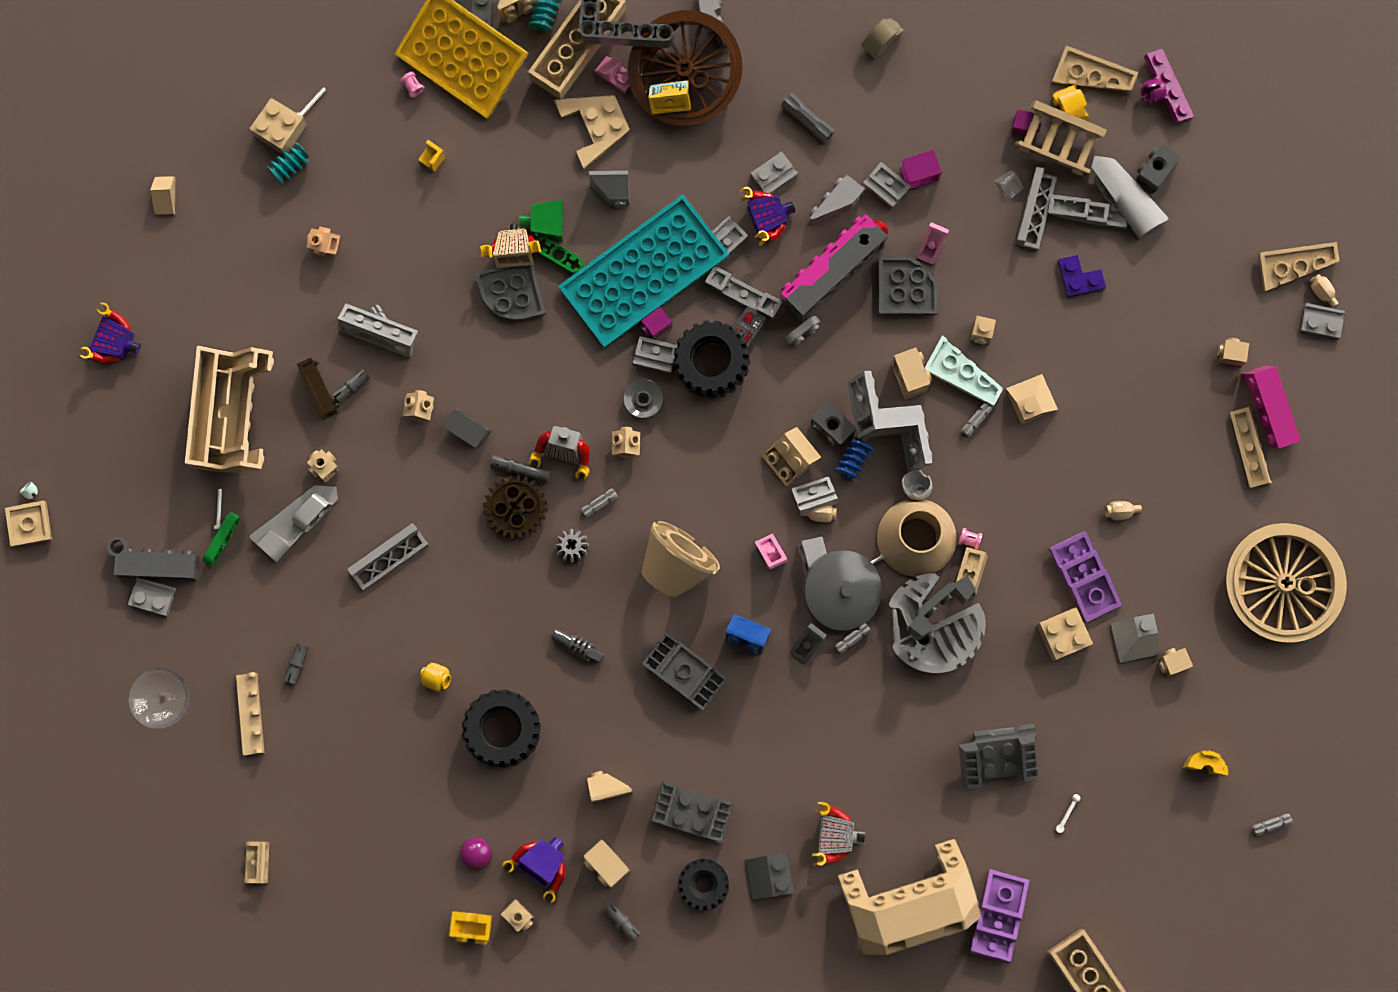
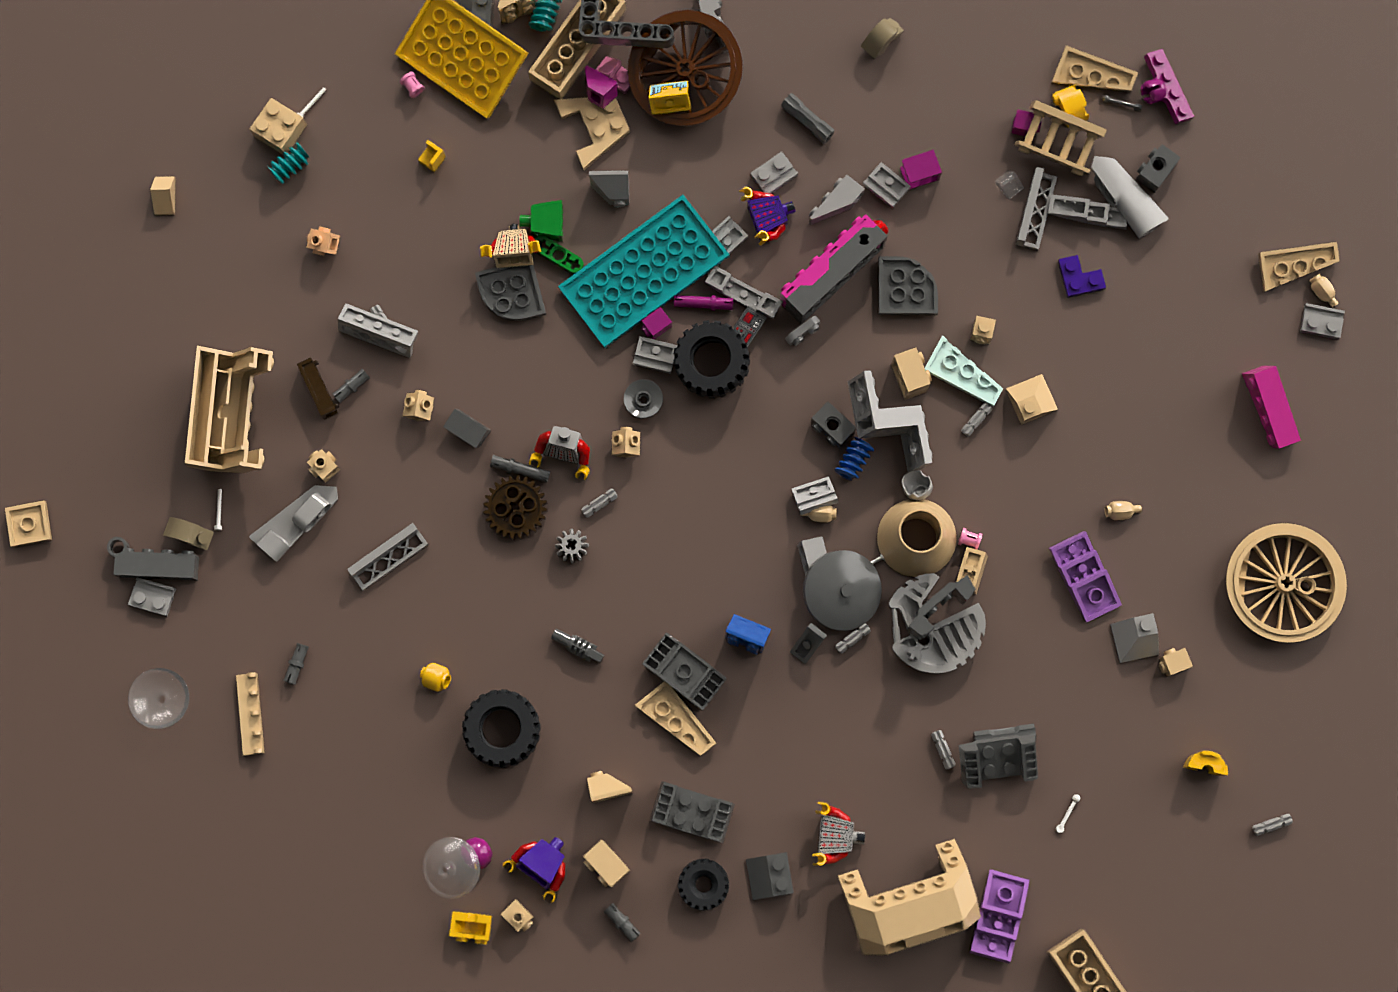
light aqua hinge [20,482,38,499] -> none
torso [78,302,141,365] -> none
green beam [203,512,240,567] -> none
tan hinge [244,842,270,883] -> none
tan cone [641,521,720,597] -> none
bright pink slope [755,534,788,570] -> none
tan slope [762,427,821,486] -> none
bright pink slope [916,222,949,265] -> none
tan brick [1036,607,1093,662] -> none
tan brick [1217,338,1249,366] -> none
tan hinge [1230,407,1272,488] -> none
none -> dark tan brick [163,517,214,550]
none -> clear dish [423,837,480,899]
none -> magenta slope [585,65,618,109]
none -> tan wing [635,681,716,756]
none -> magenta pin [674,295,733,311]
none -> light grey axle [931,730,956,769]
none -> dark grey hinge [1102,95,1142,111]

